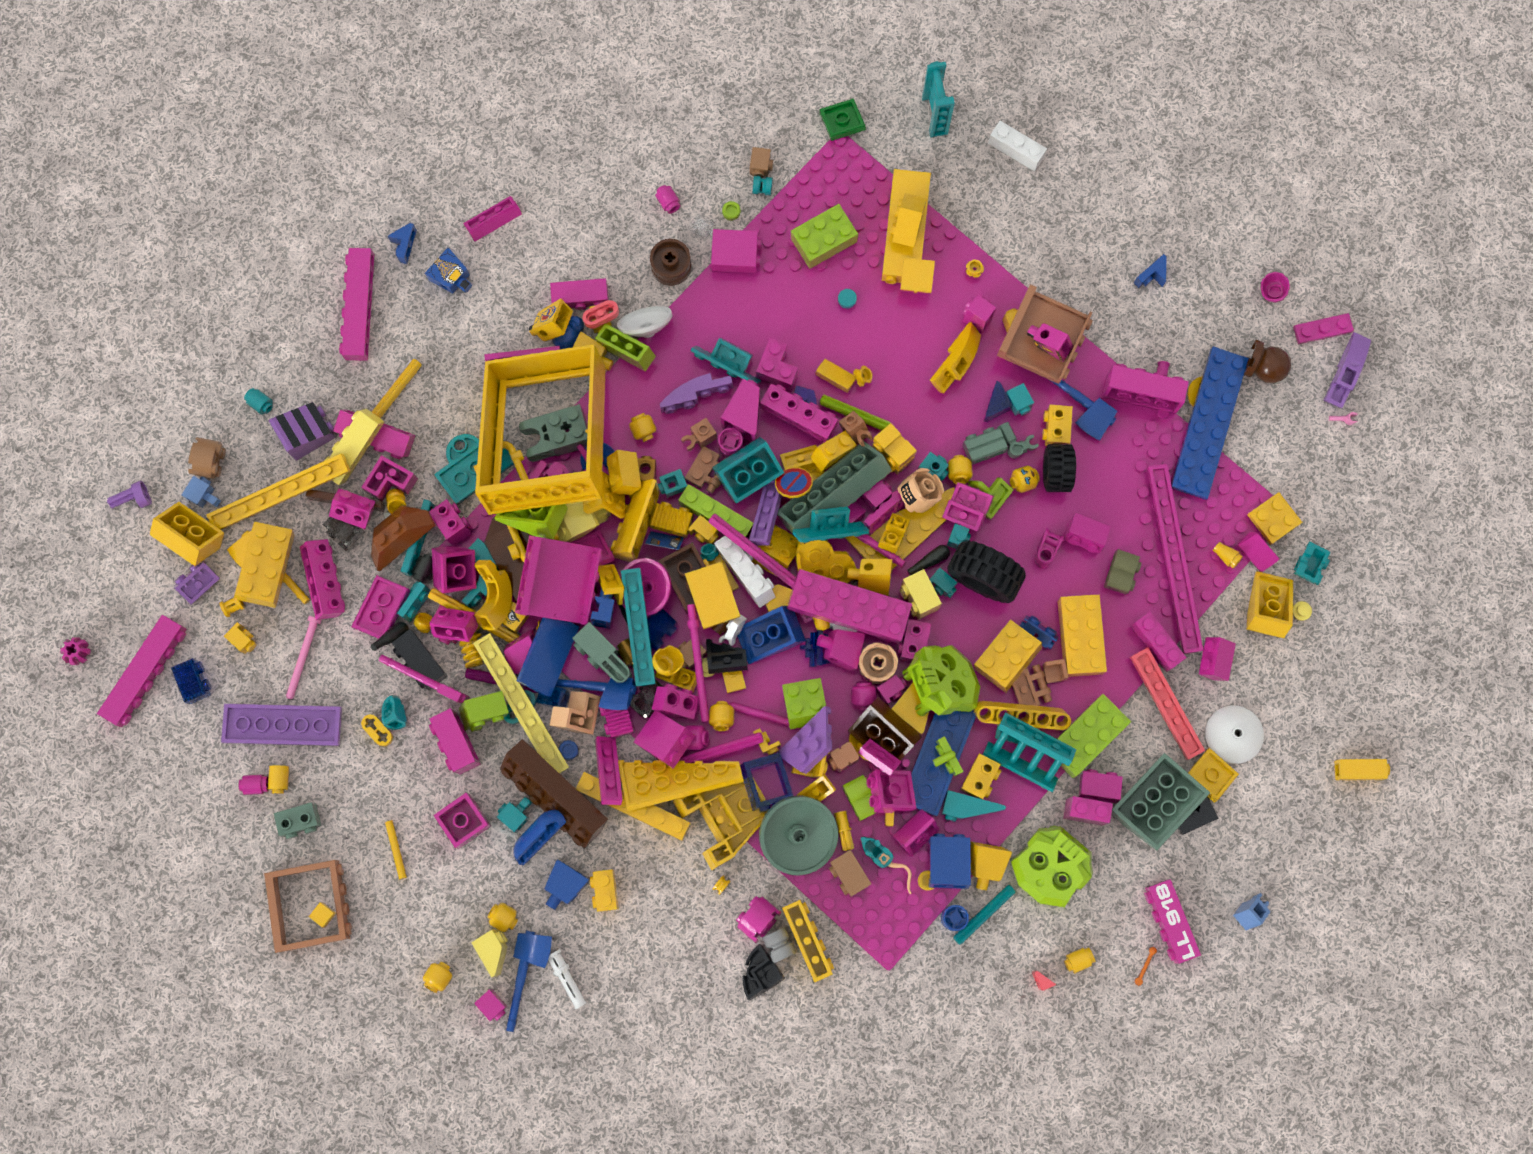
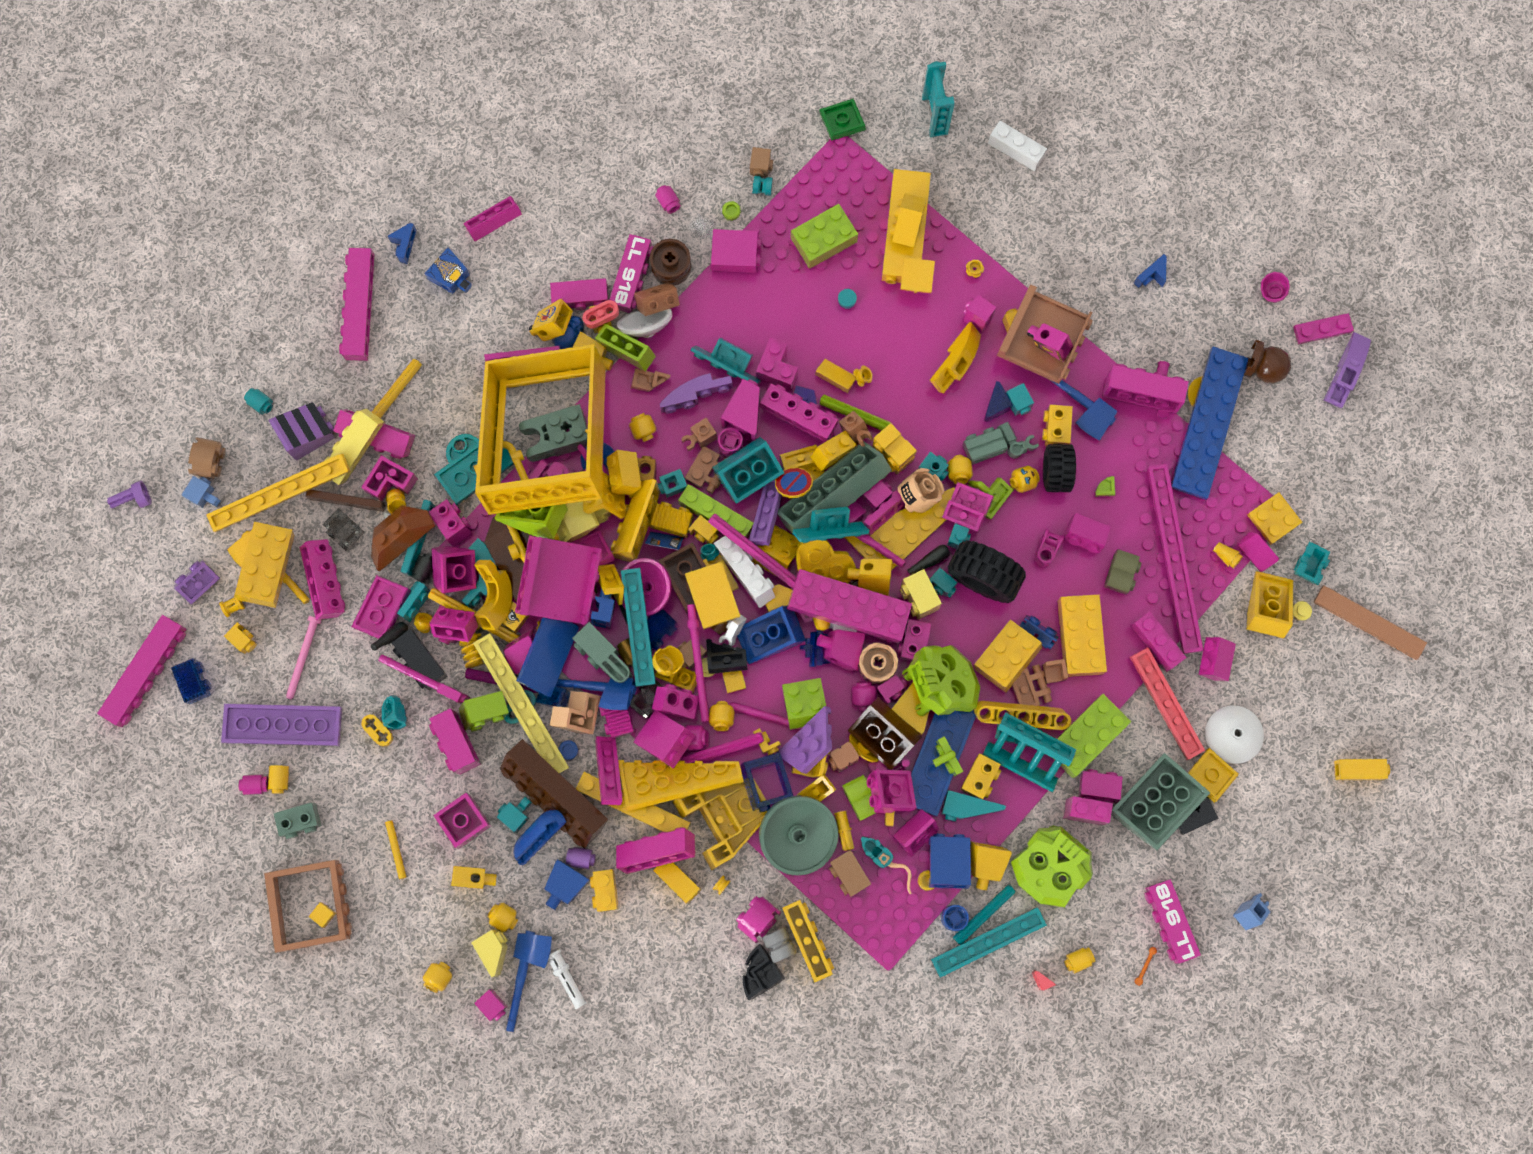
dark pink piece [60,637,91,665] -> none
yellow brick [150,502,224,566] -> none
dark pink brick [329,488,376,529] -> none
dark pink plate [858,739,902,776] -> none
yellow slope [878,513,910,554] -> none
bright pink hand [1329,412,1358,425] -> none
none -> yellow torso [451,866,497,889]
none -> medium lavender brick [566,847,596,869]
none -> dark pink brick [609,234,653,313]
none -> dark pink brick [616,827,695,874]
none -> nougat slope [631,368,670,392]
none -> nougat brick [634,282,680,316]
none -> yellow slope [653,862,702,904]
none -> teal plate [931,907,1047,978]
none -> lime tile [1095,476,1115,497]
none -> nougat tile [1313,585,1427,660]

